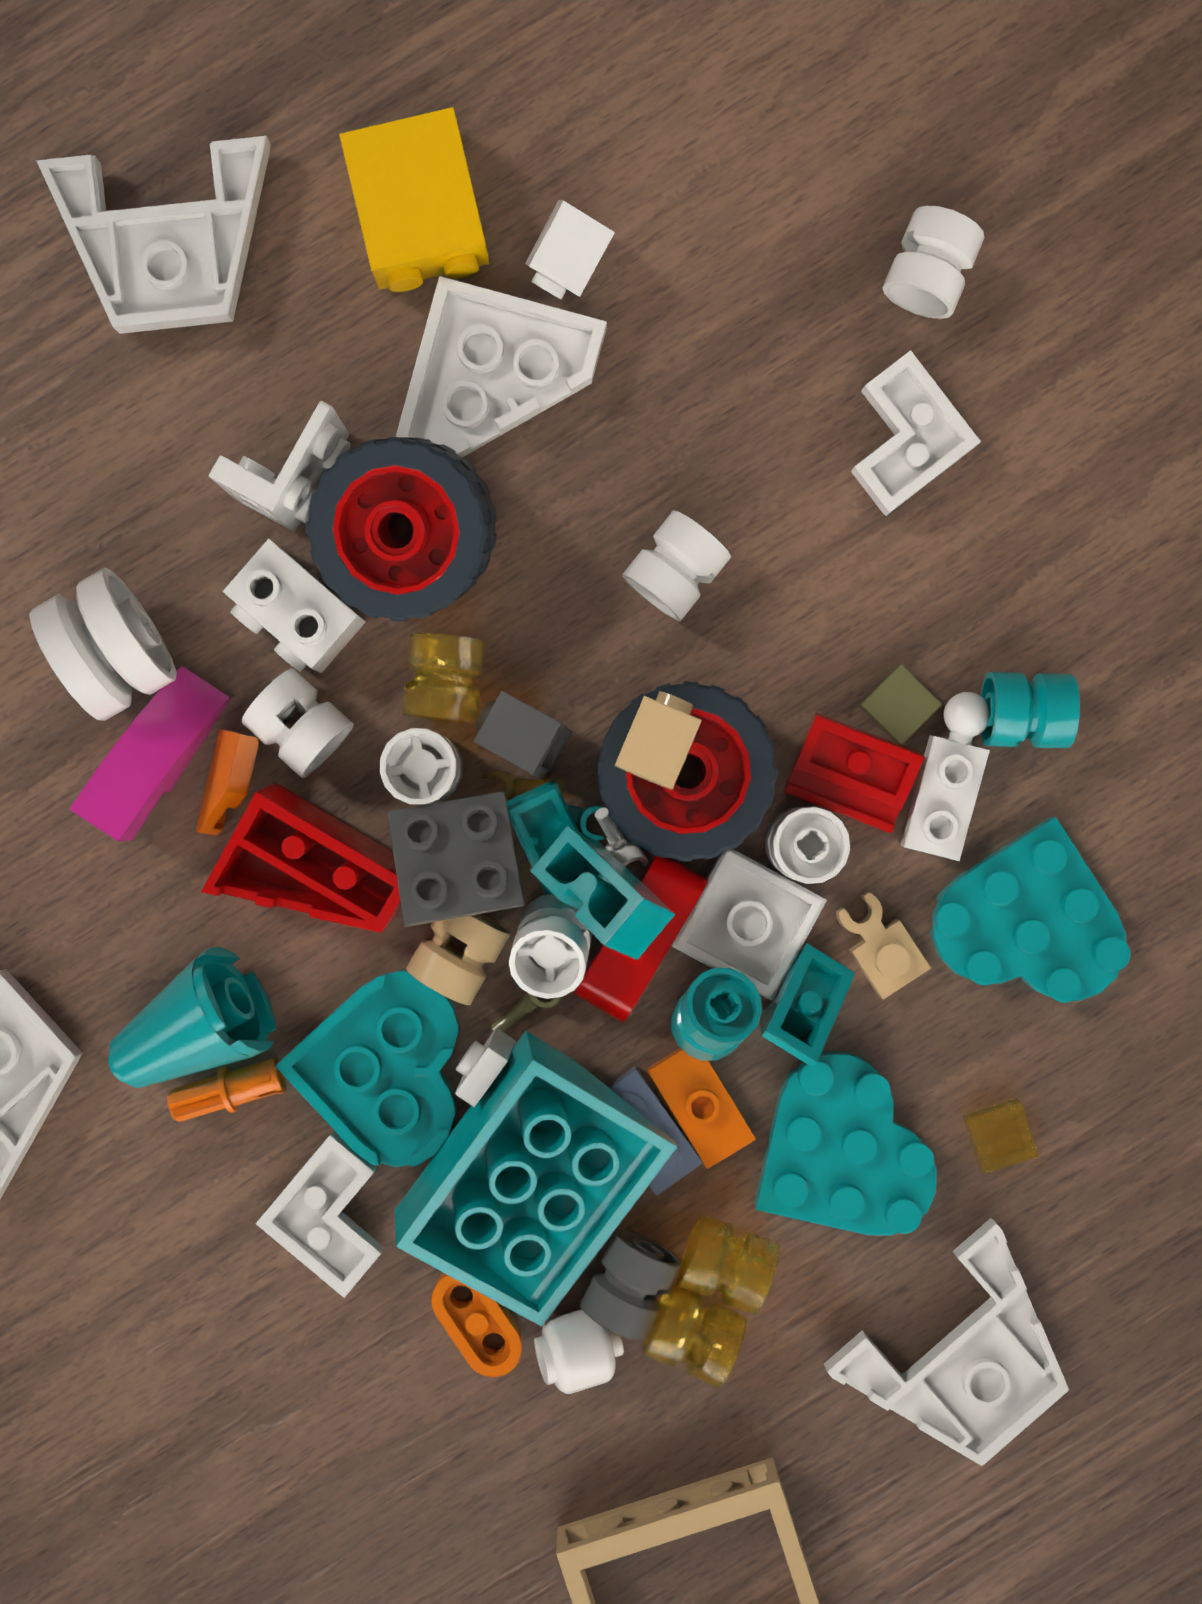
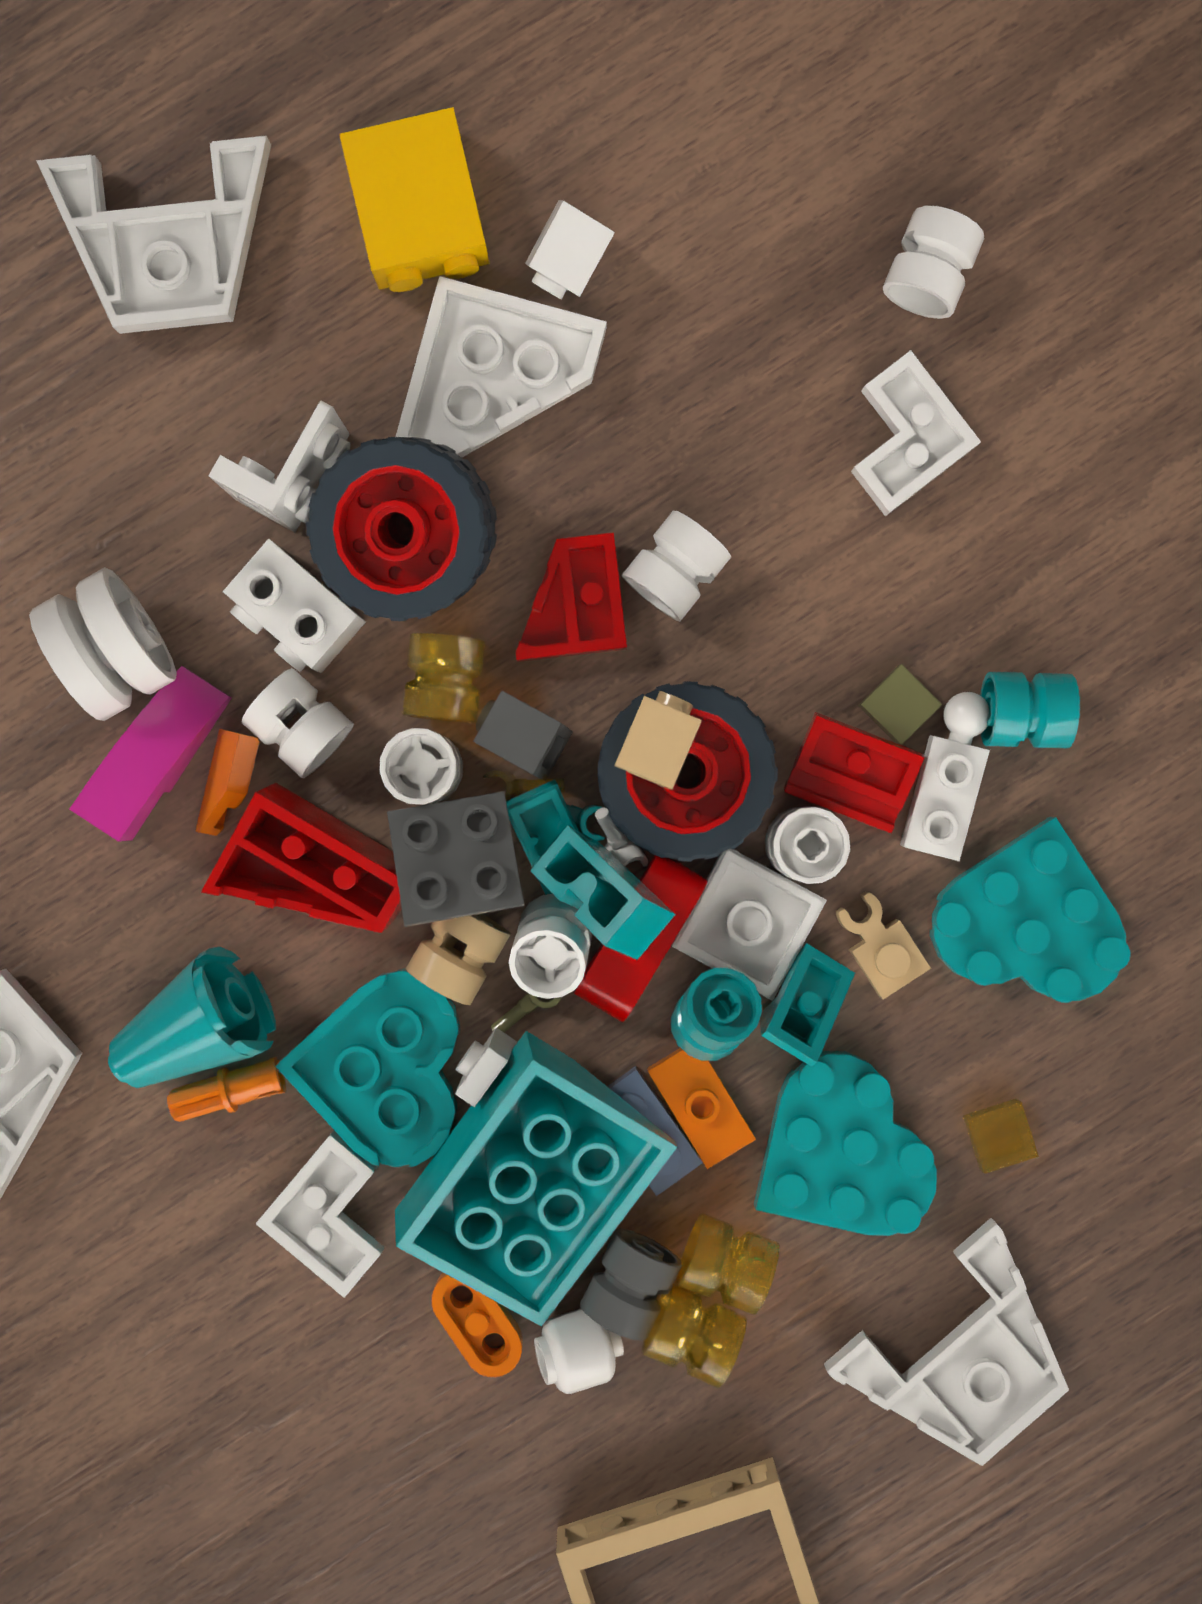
none -> red wing [516,532,627,662]

